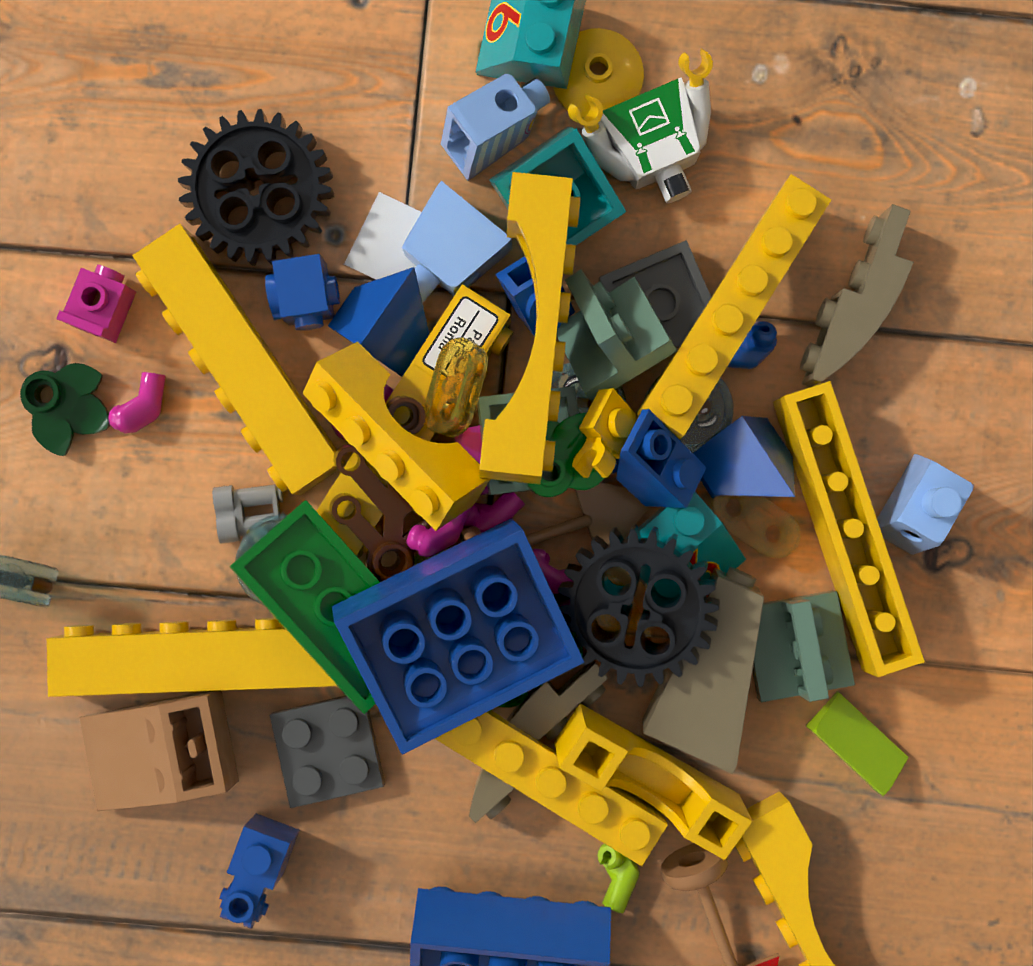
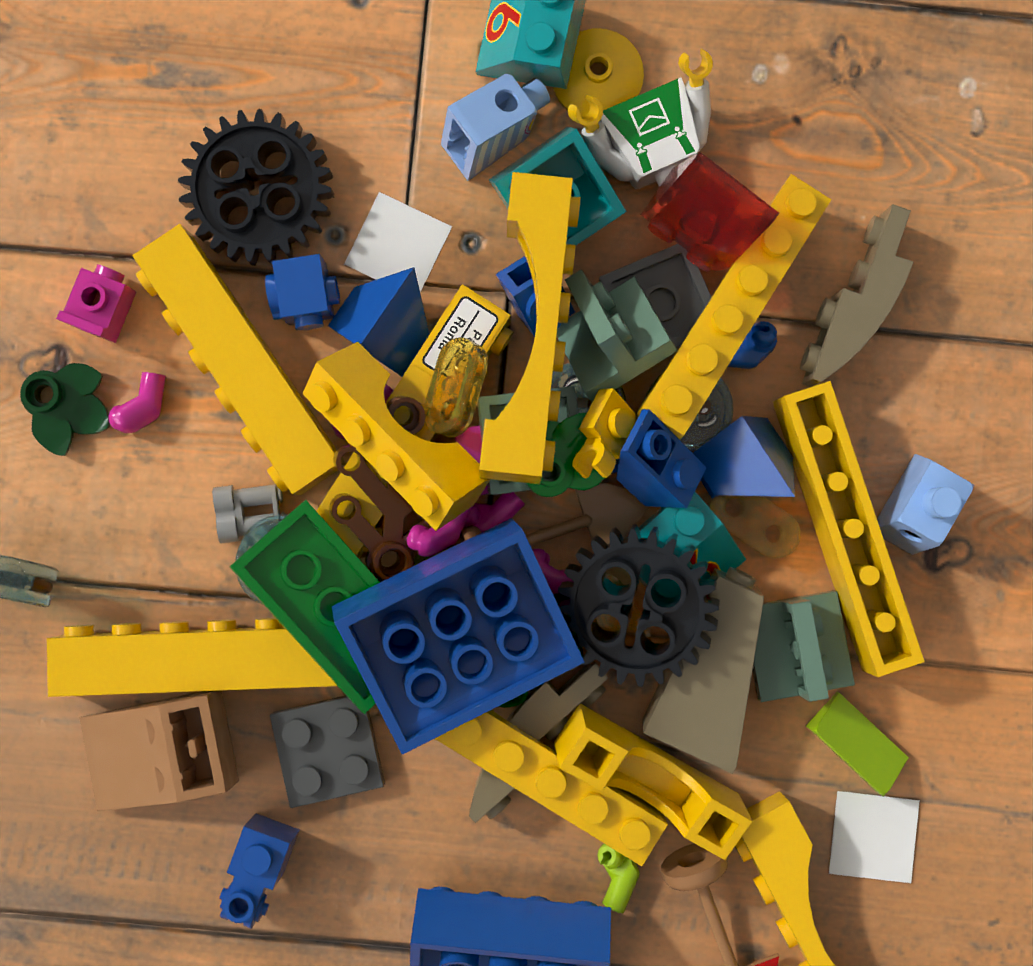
light blue torso [402,181,512,303] -> none
none -> clear red slope [640,151,779,272]
none -> white sticker [829,791,920,883]

